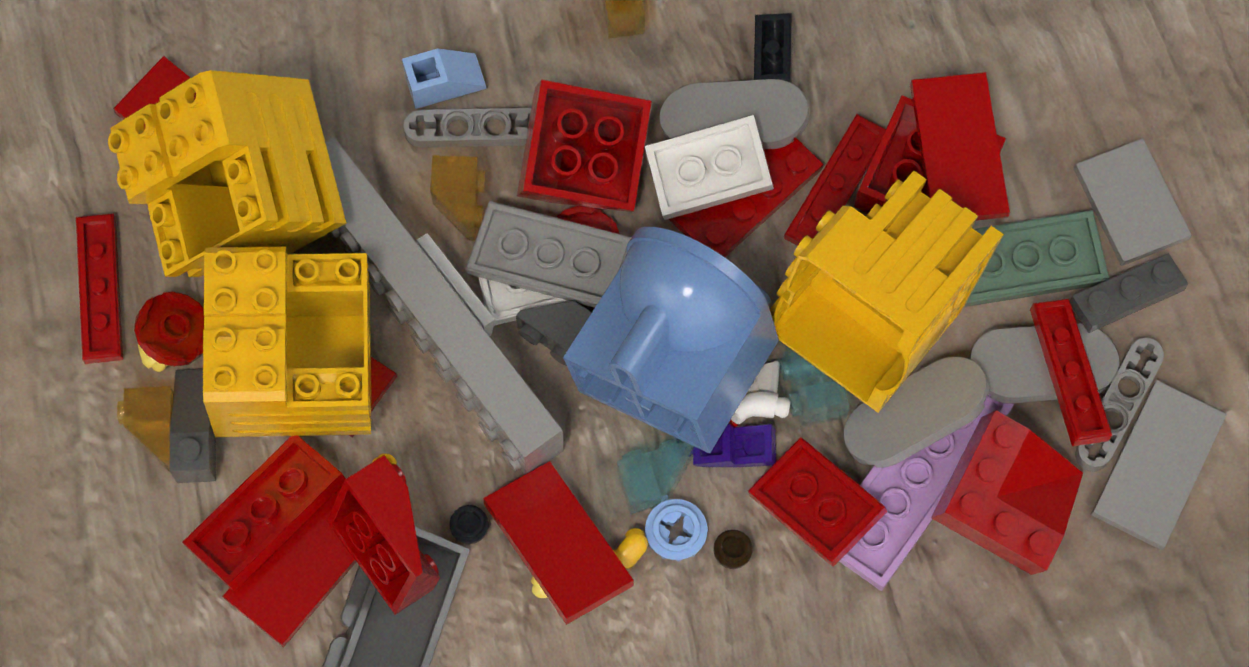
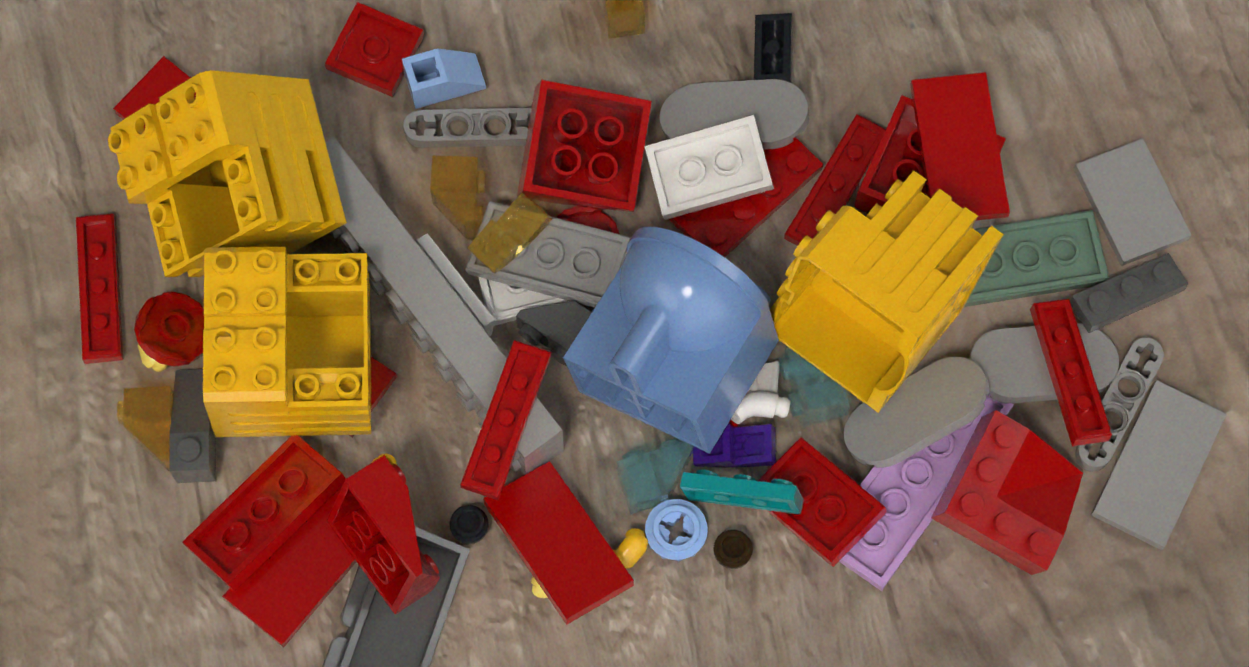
none -> red plate [325,2,424,97]
none -> red tile [460,340,551,501]
none -> clear yellow slope [467,192,552,274]
none -> teal plate [680,470,804,514]

